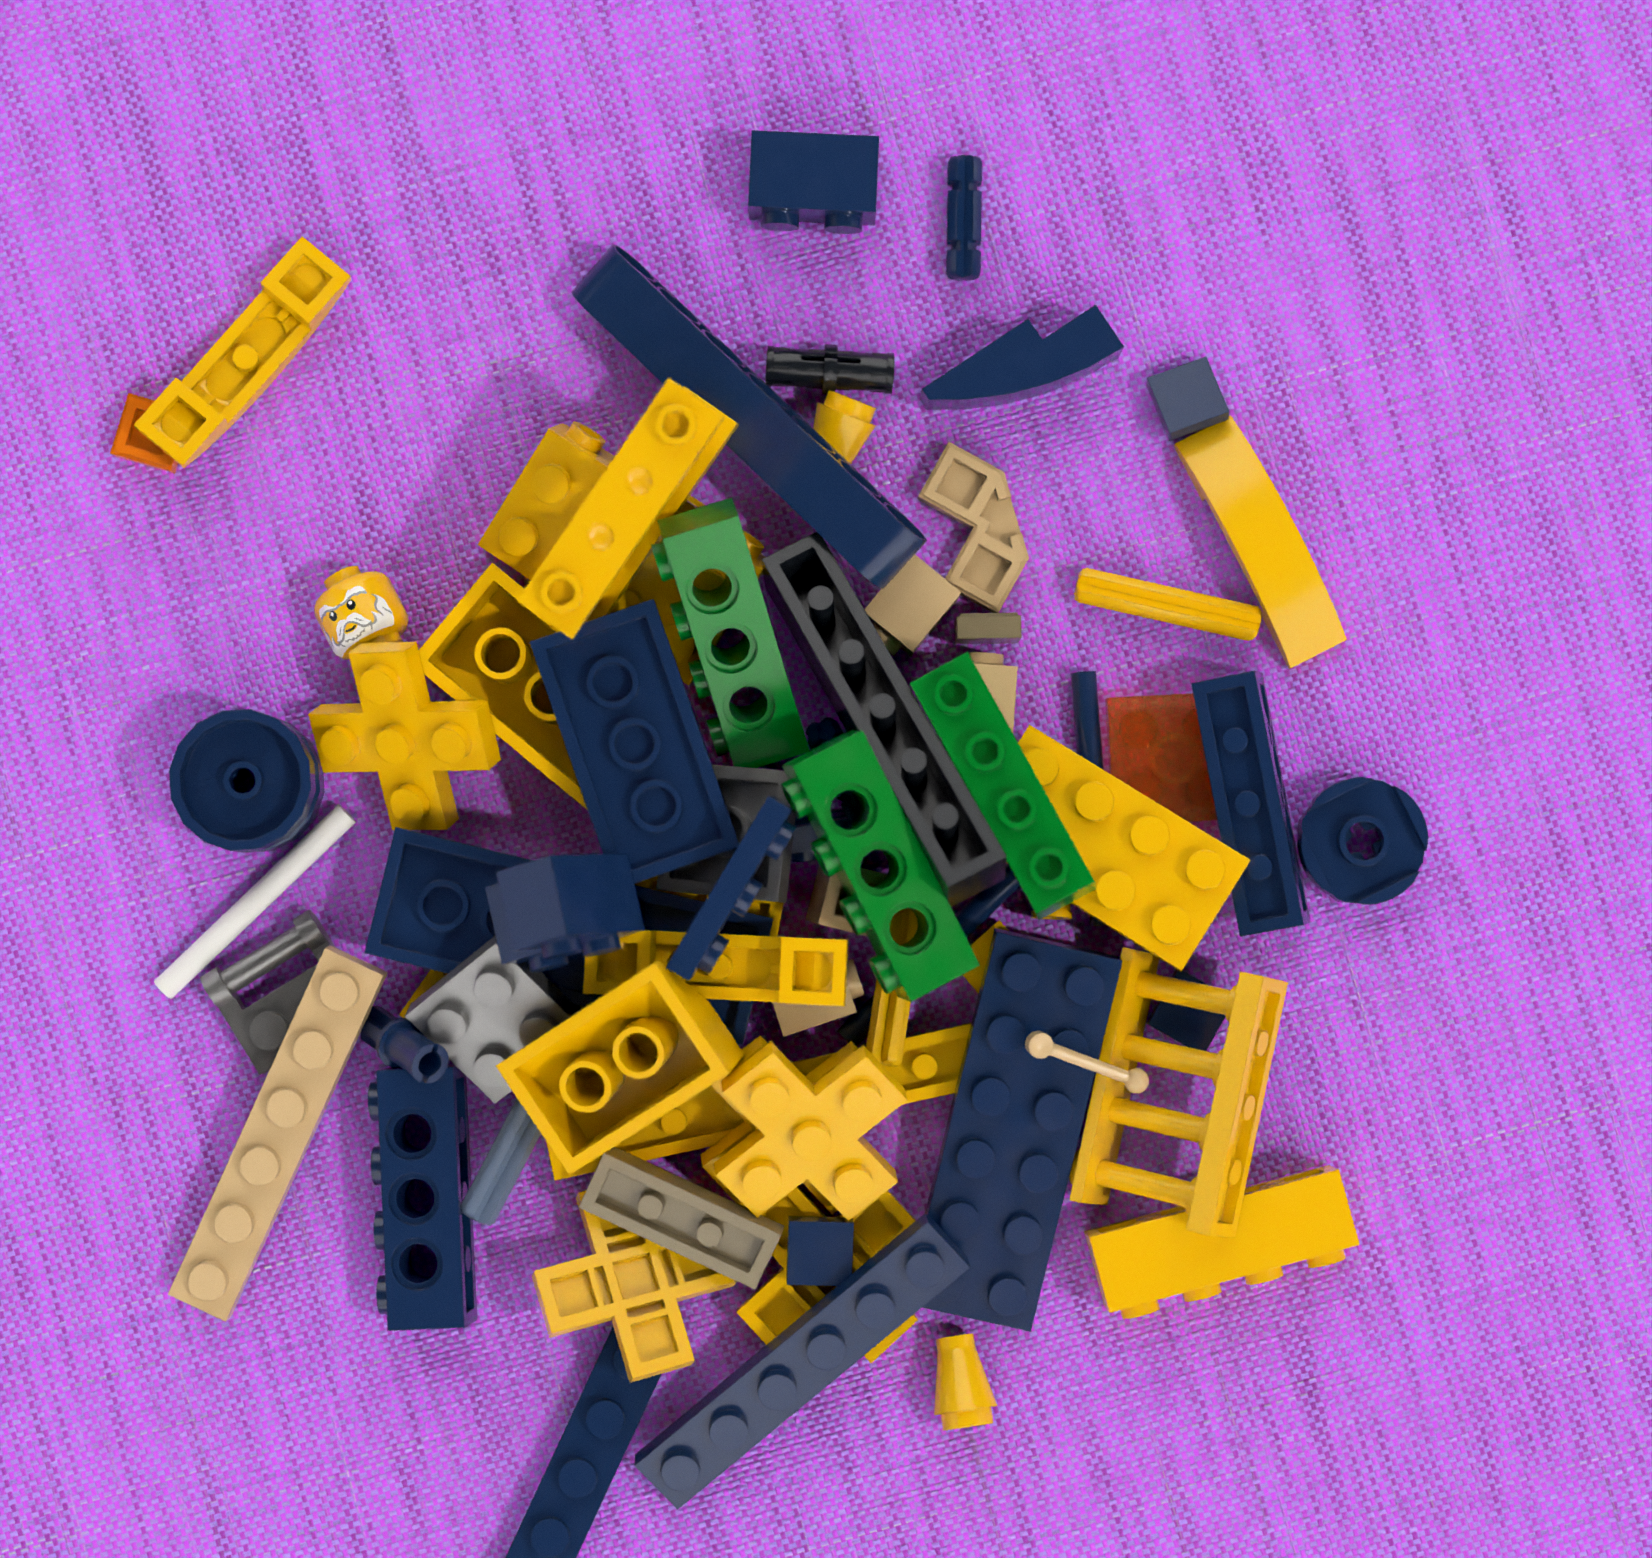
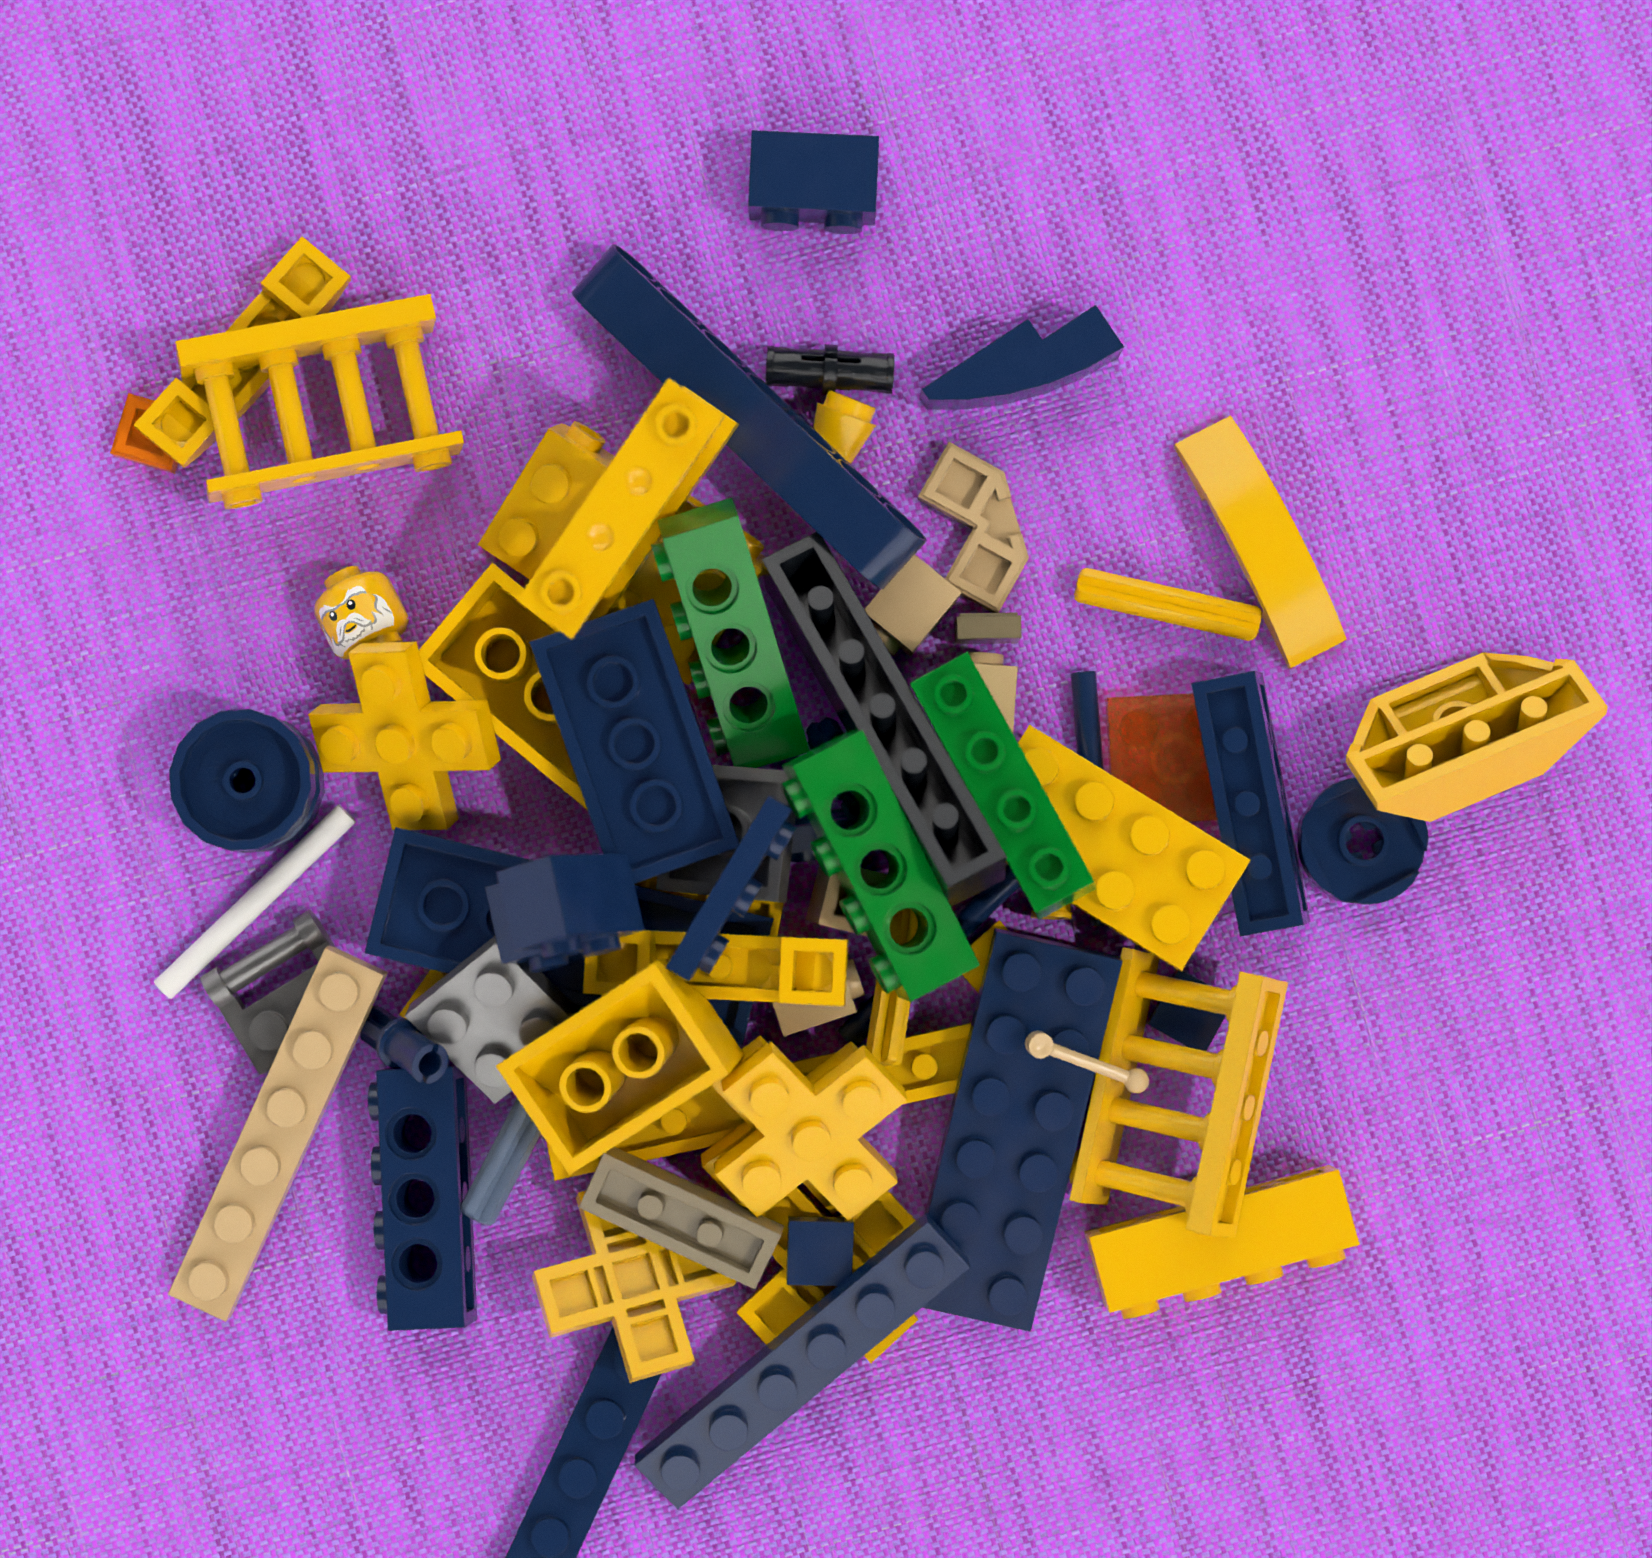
yellow cone [934,1334,997,1431] -> none
dark blue axle [946,155,982,281] -> none
dark blue tile [1146,356,1229,441] -> none
none -> yellow fence [175,294,464,509]
none -> yellow wedge [1346,652,1608,822]

